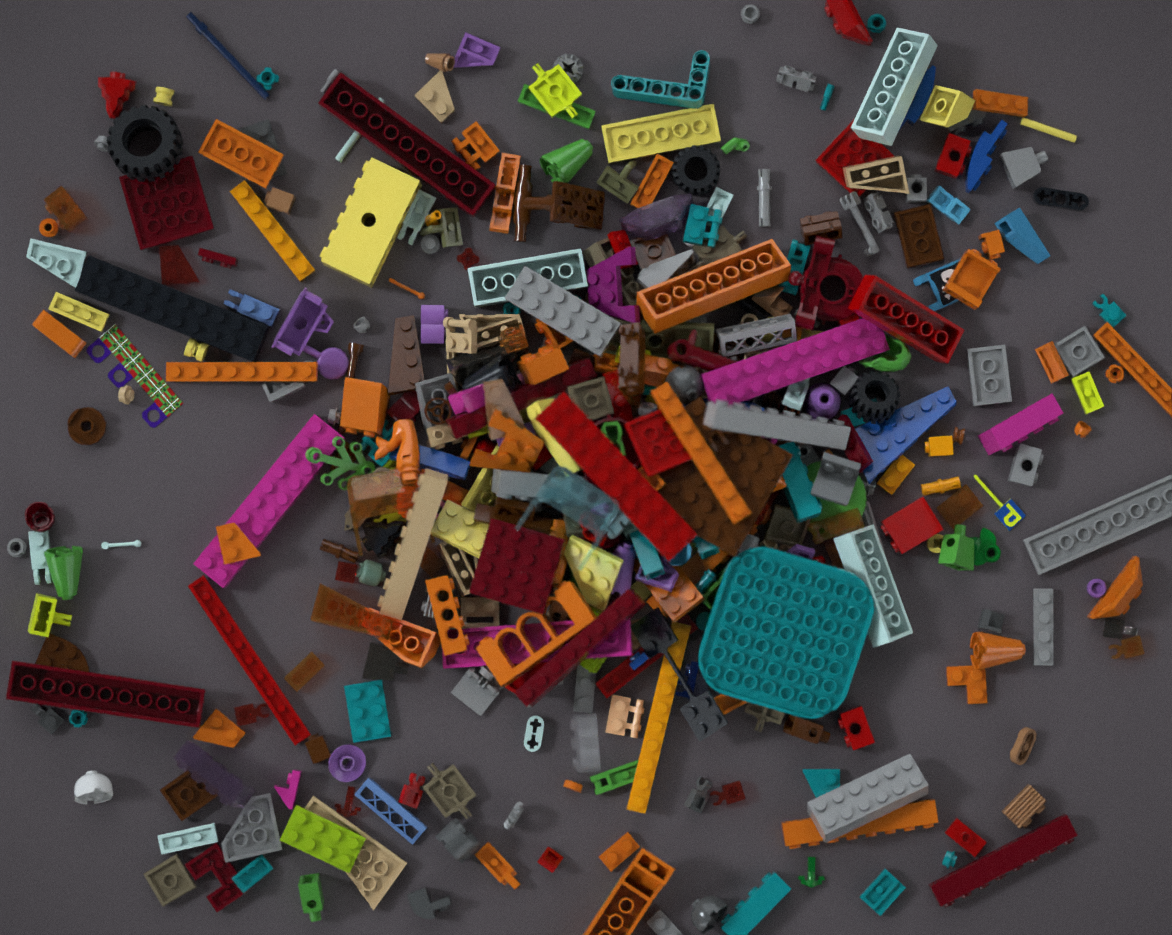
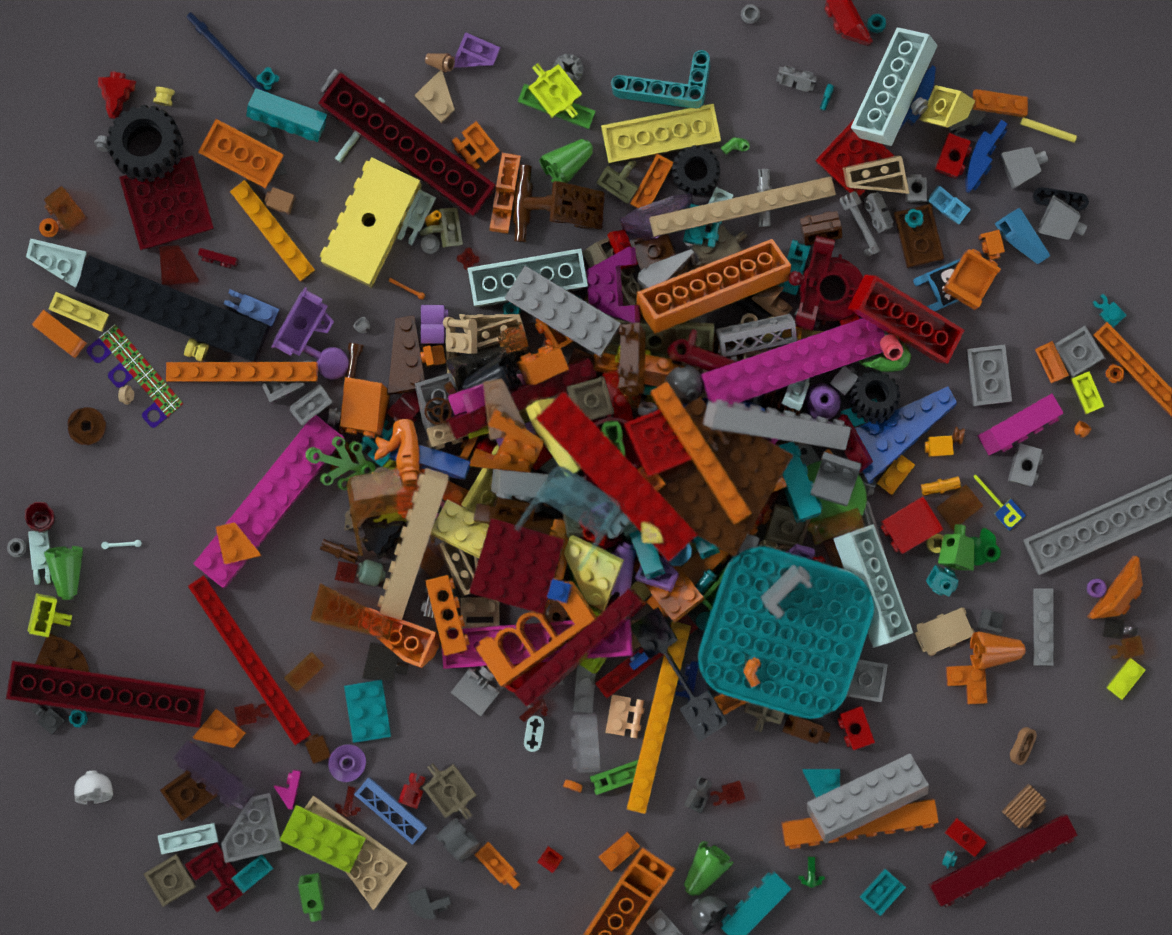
light grey gear [504,801,524,830] -> none
none -> teal brick [246,89,327,142]
none -> light grey panel [290,384,332,425]
none -> orange bracket [420,345,446,367]
none -> clear red piece [519,698,548,723]
none -> blue plate [547,579,572,603]
none -> light yellow tile [642,523,662,543]
none -> tan plate [649,176,836,237]
none -> bright green cone [684,841,733,896]
none -> orange arm [744,657,761,687]
none -> light grey panel [761,565,811,619]
none -> light grey plate [846,659,888,702]
none -> coral brick [880,334,903,361]
none -> teal plate [905,209,924,228]
none -> light grey plate [910,97,928,115]
none -> tan piece [914,607,975,656]
none -> teal brick [926,565,959,597]
none -> light grey torso [1038,196,1087,240]
none -> neon yellow plate [1106,658,1145,700]

